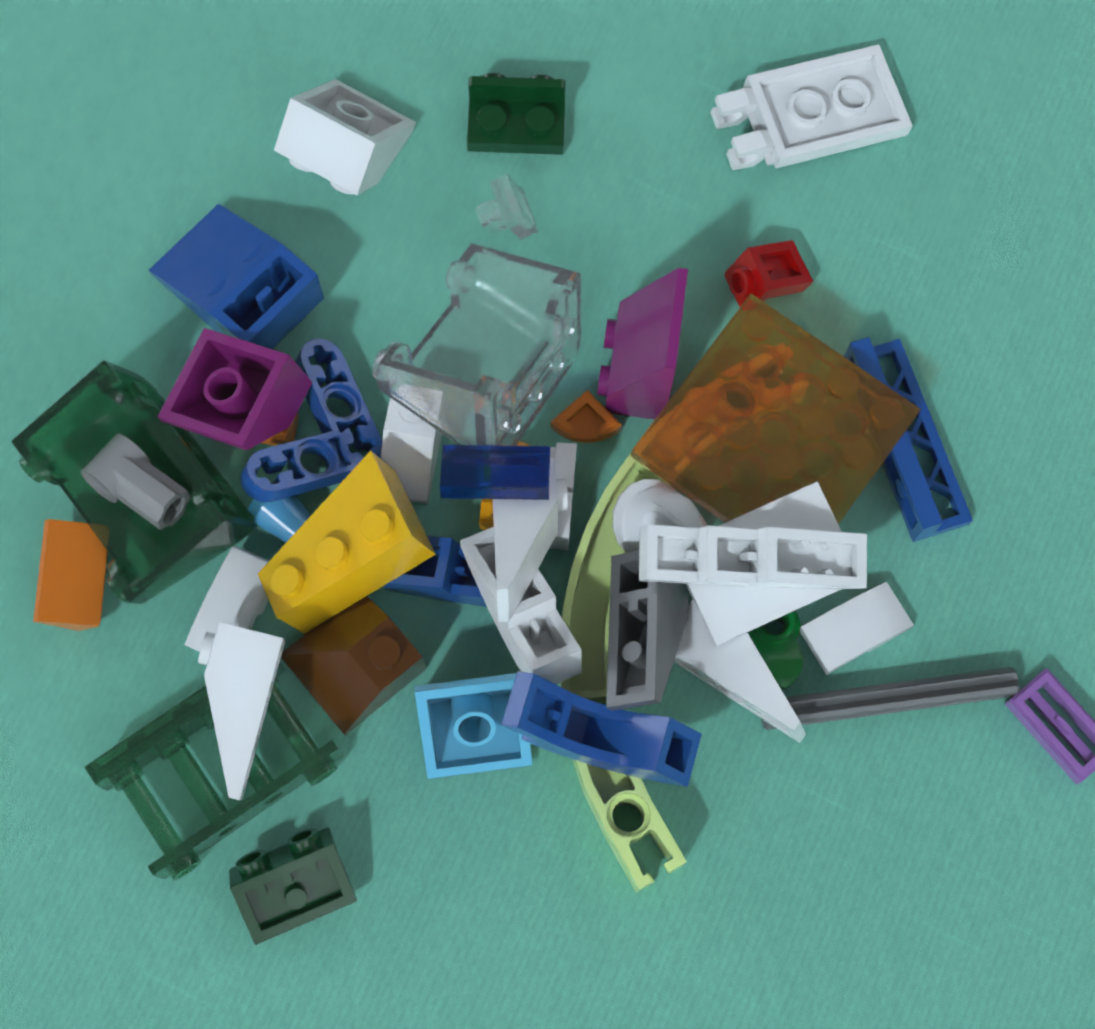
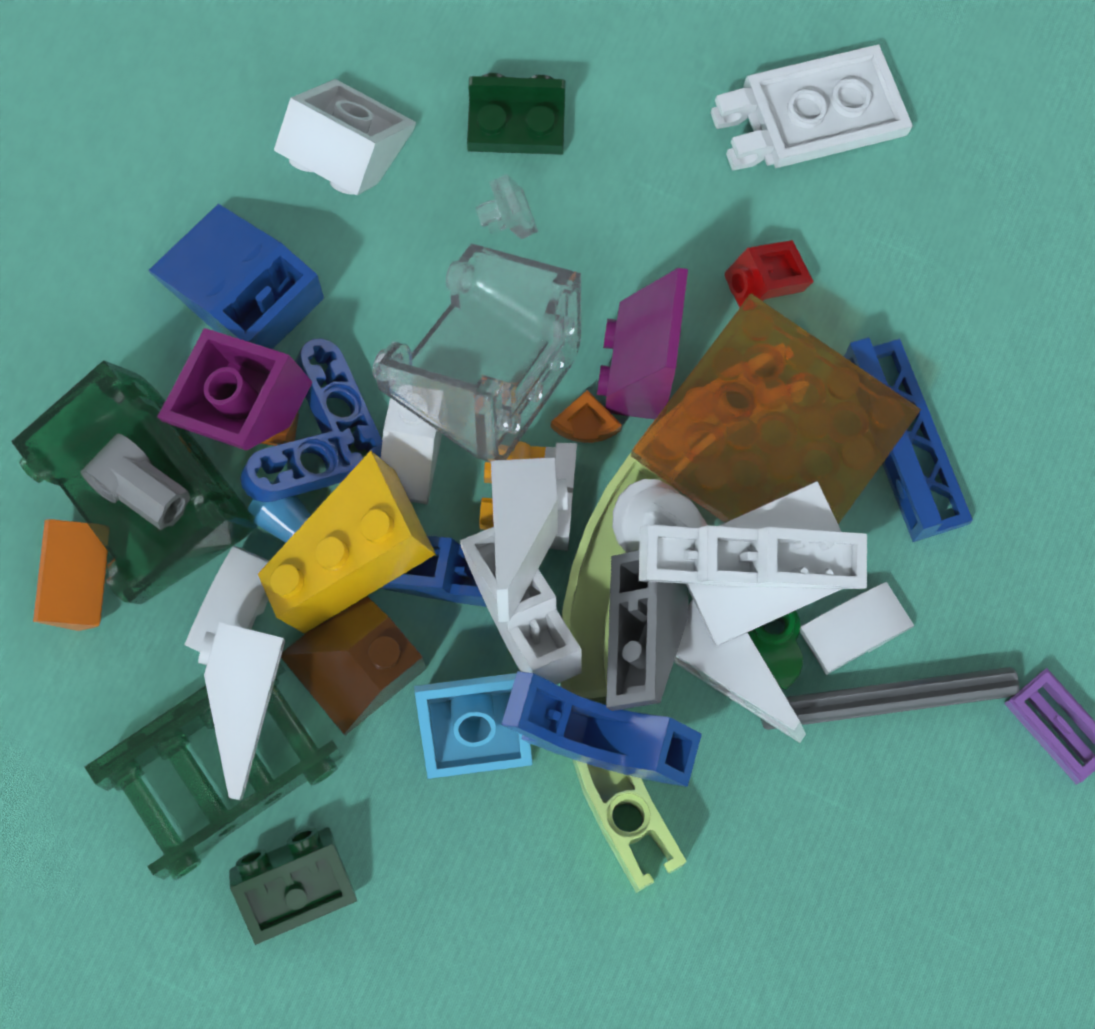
clear blue tile [439,445,551,500] -> none

